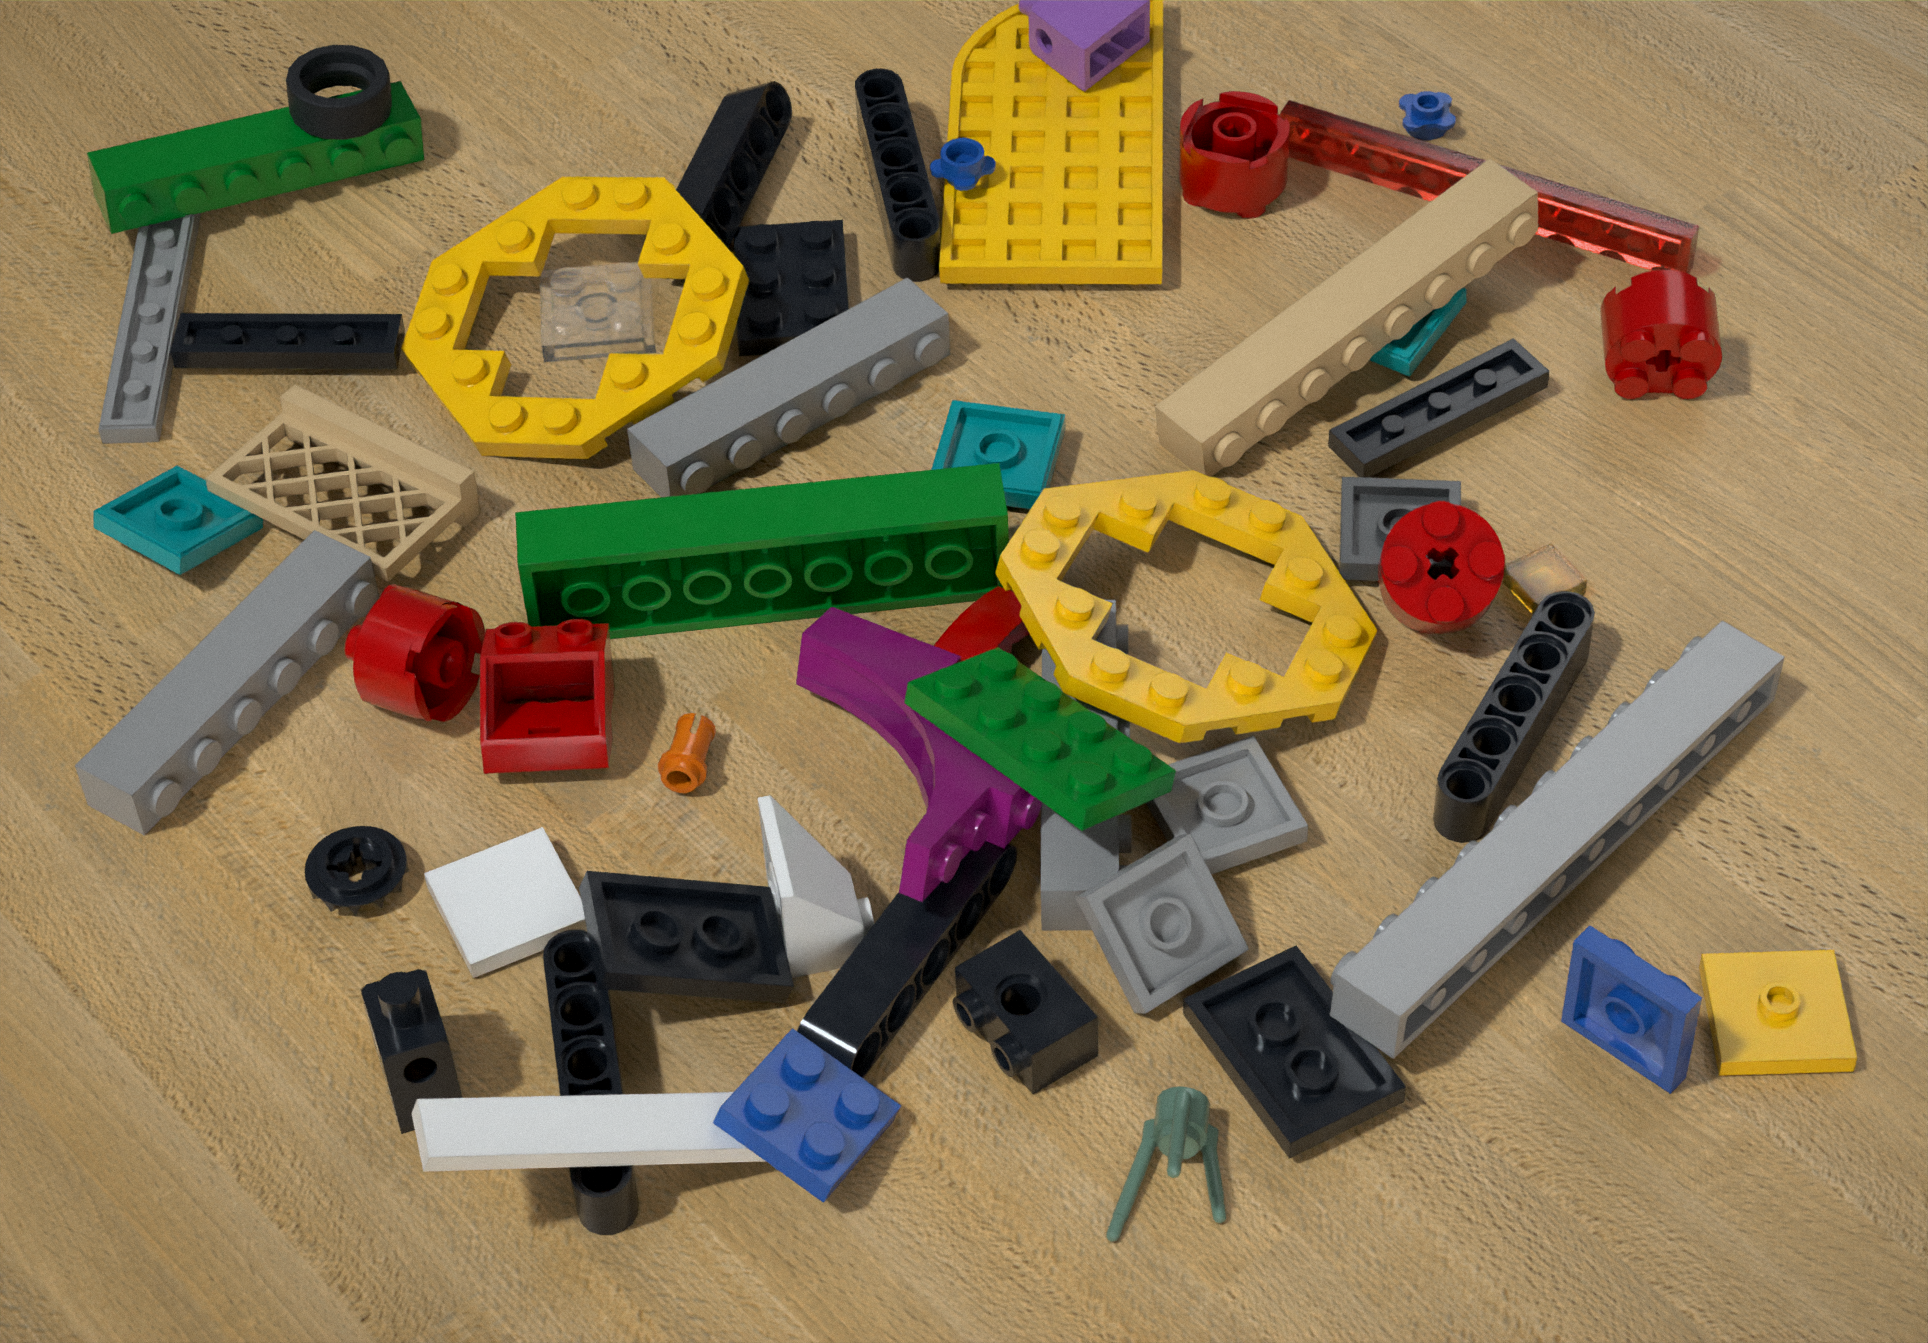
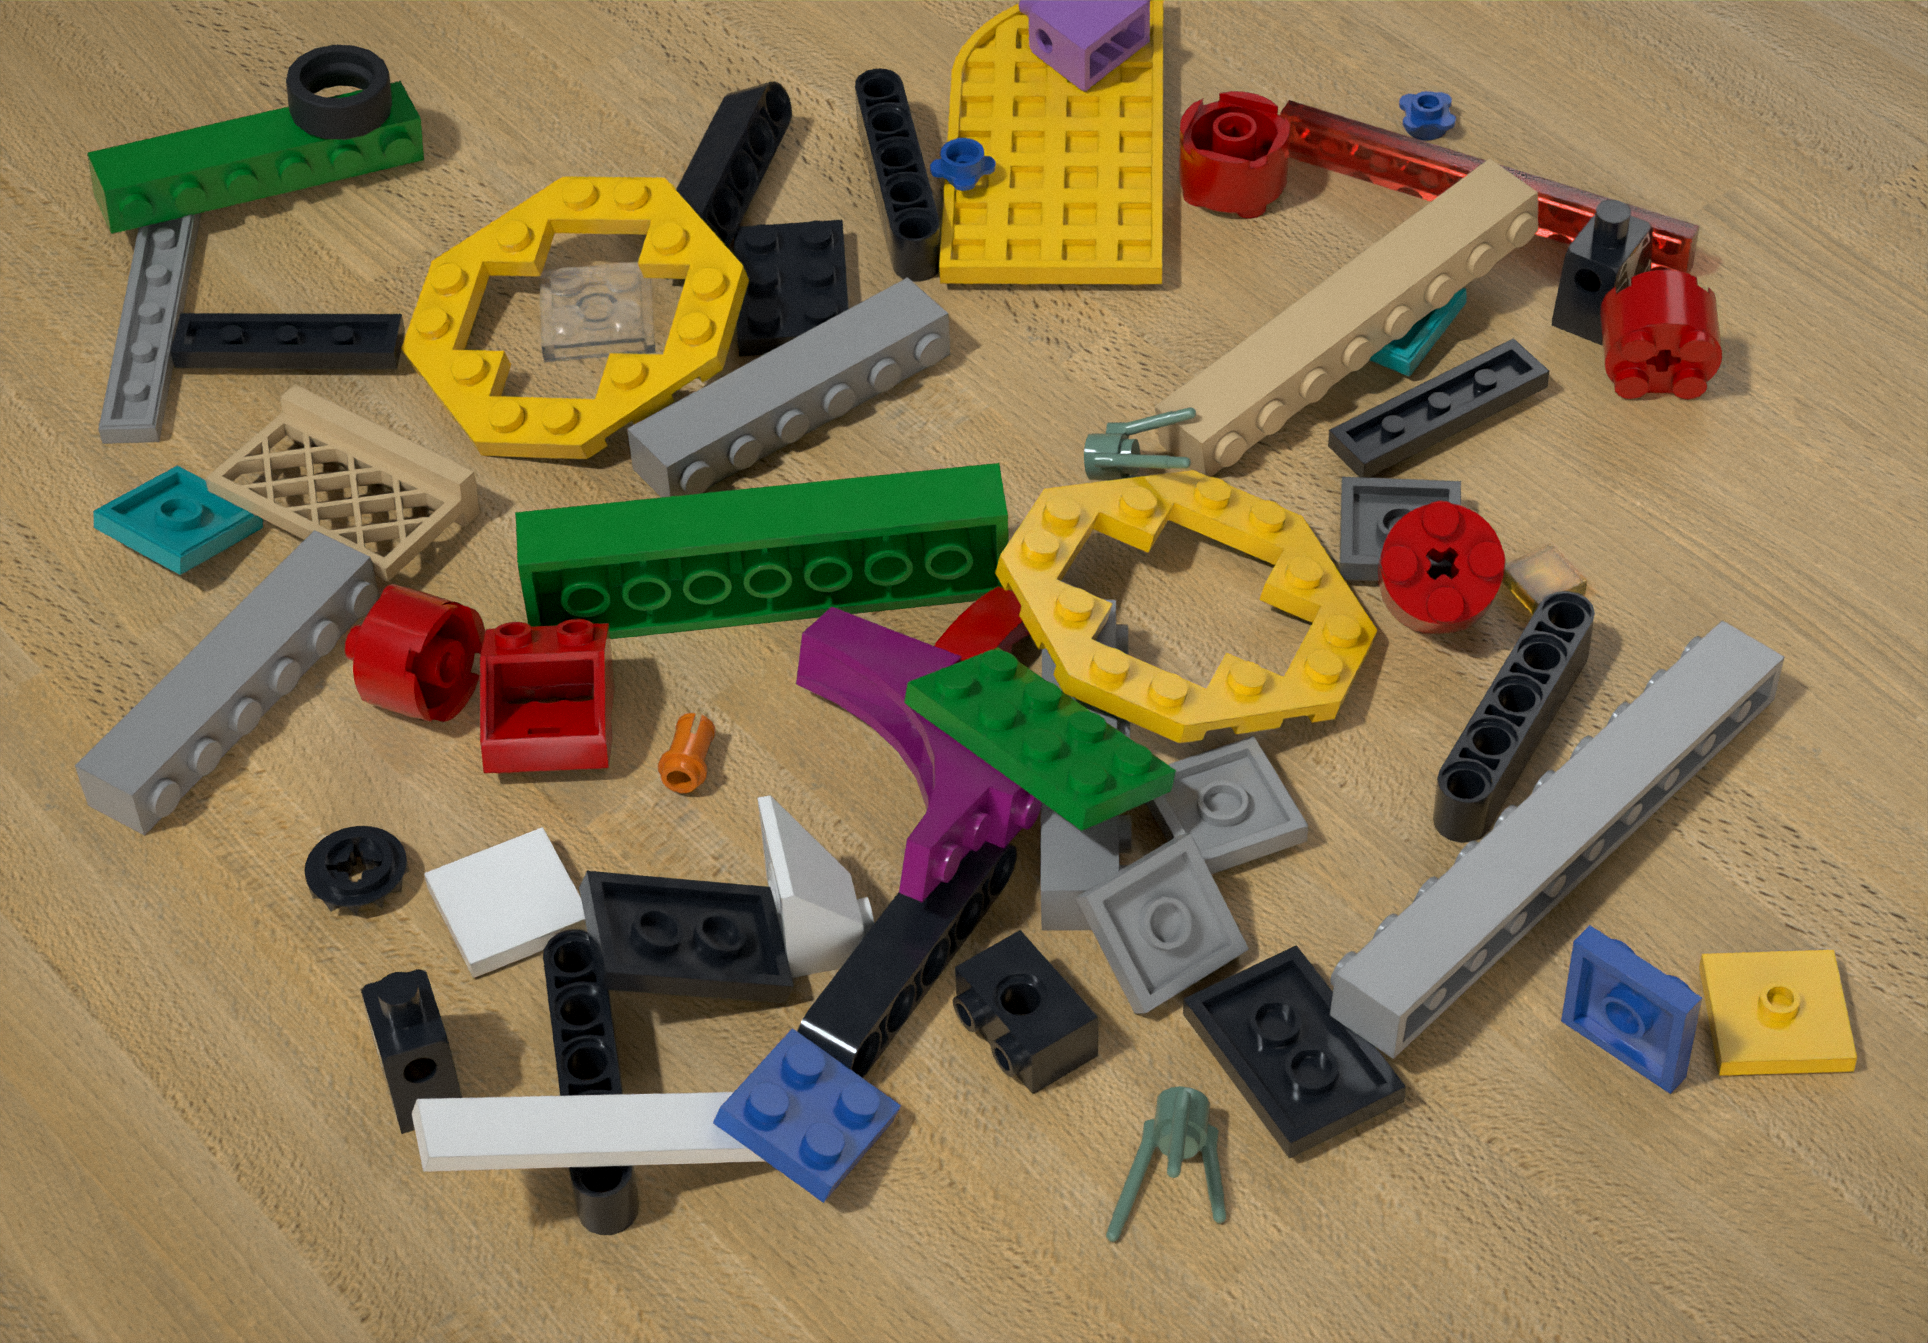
teal plate [931,400,1066,509] -> none
none -> sand green plant [1084,407,1196,480]
none -> black torso [1551,200,1653,345]

